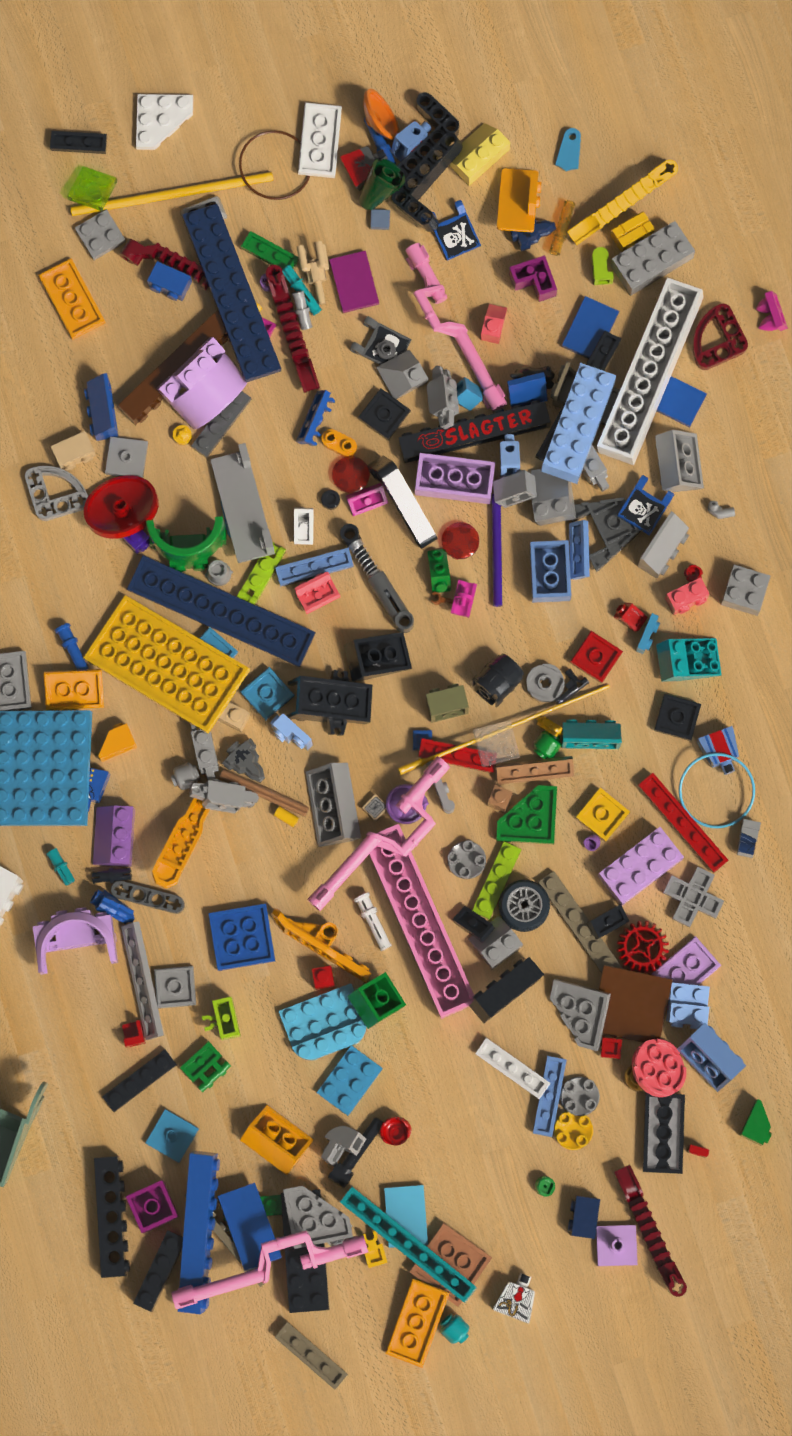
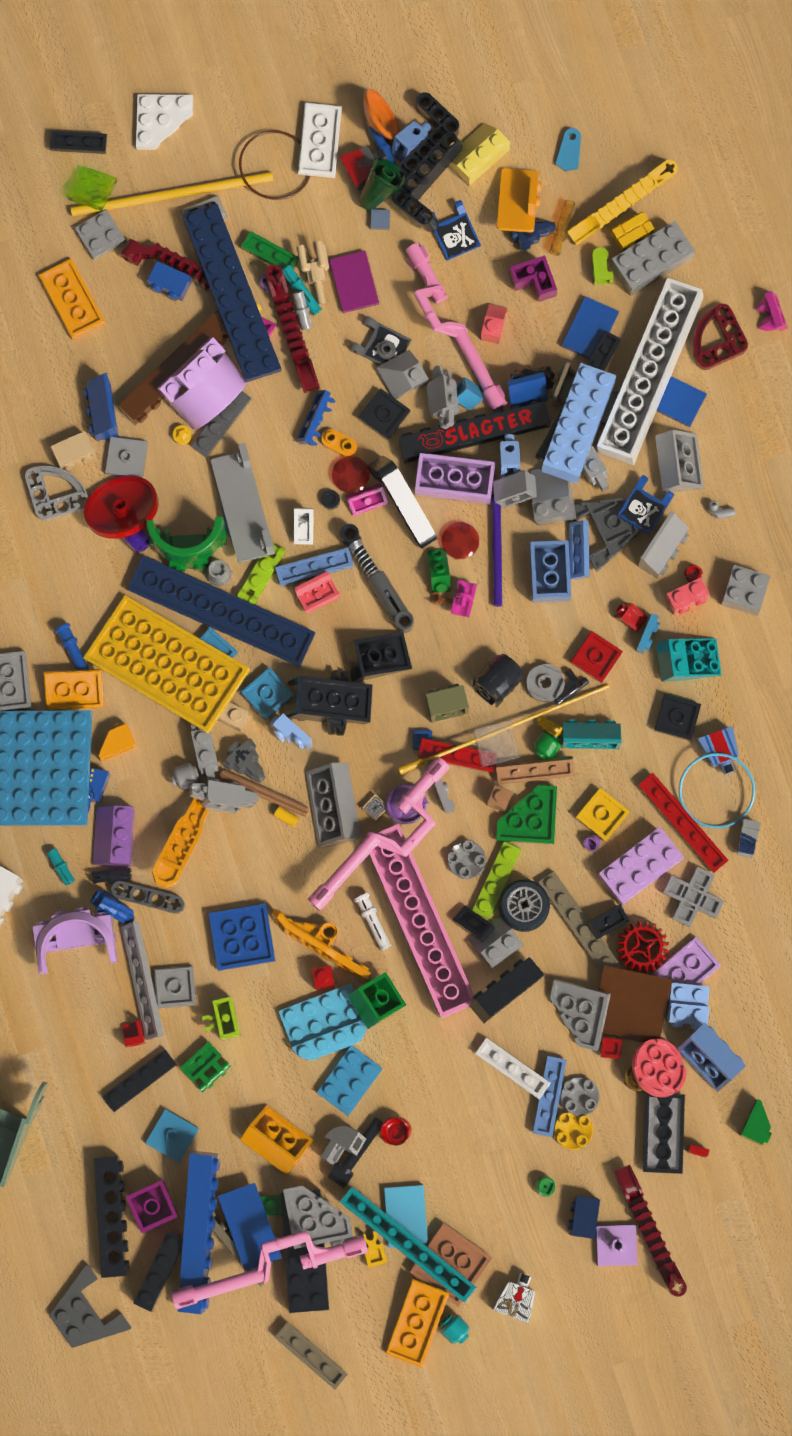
none -> dark grey wing [50,1264,132,1348]

